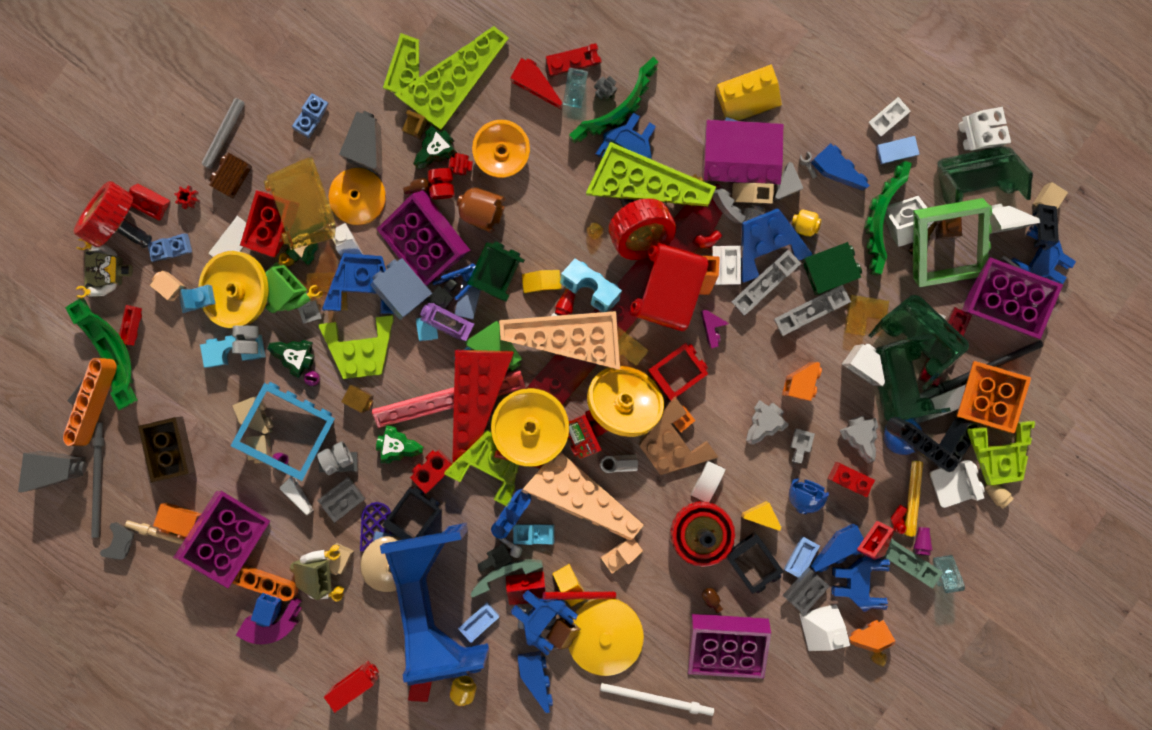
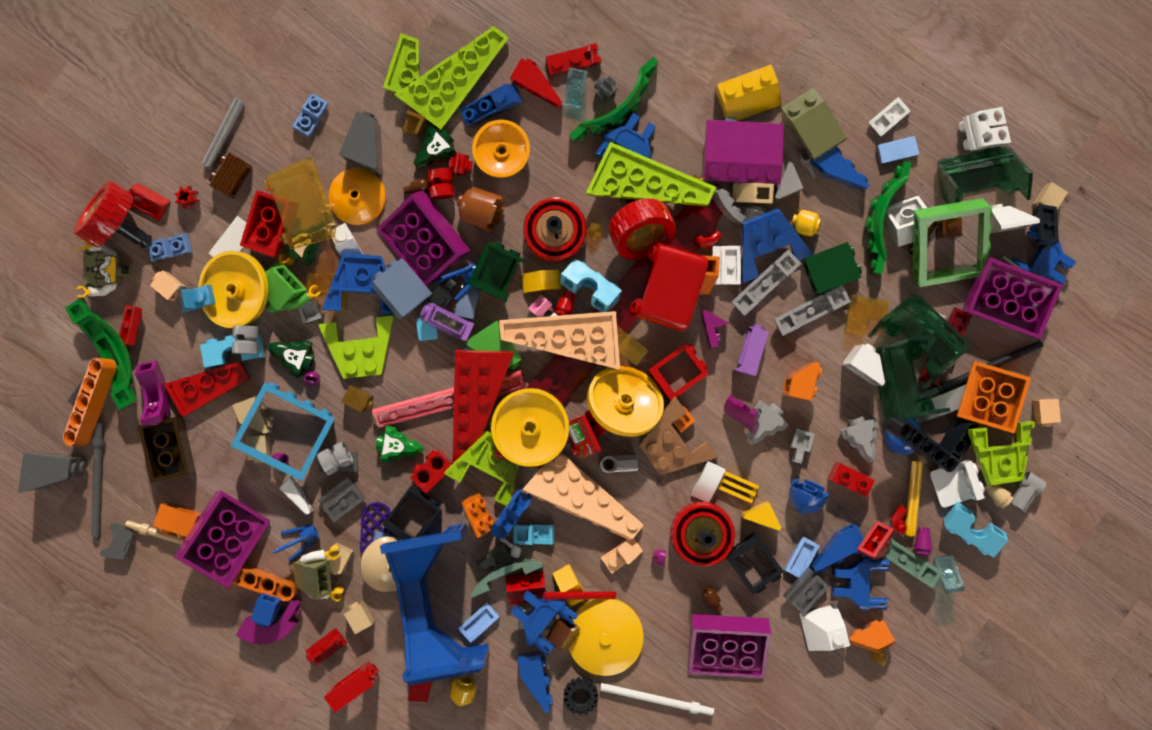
none -> magenta arch [135,360,169,427]
none -> red wing [164,362,251,417]
none -> blue plant [273,524,320,562]
none -> red hinge [305,628,347,666]
none -> tan brick [344,602,375,634]
none -> blue slope [460,84,523,127]
none -> orange hinge [461,492,494,538]
none -> red wheel [523,197,587,263]
none -> bright pink tile [528,294,554,317]
none -> black tyre [564,677,598,715]
none -> magenta hinge [652,549,666,566]
none -> yellow tile [717,471,759,503]
none -> magenta slope [724,395,761,433]
none -> medium lavender window [734,324,769,376]
none -> olive slope [781,87,847,160]
none -> medium azure arch [943,502,1008,558]
none -> light grey piece [1010,471,1046,512]
none -> light nougat brick [1032,399,1061,427]

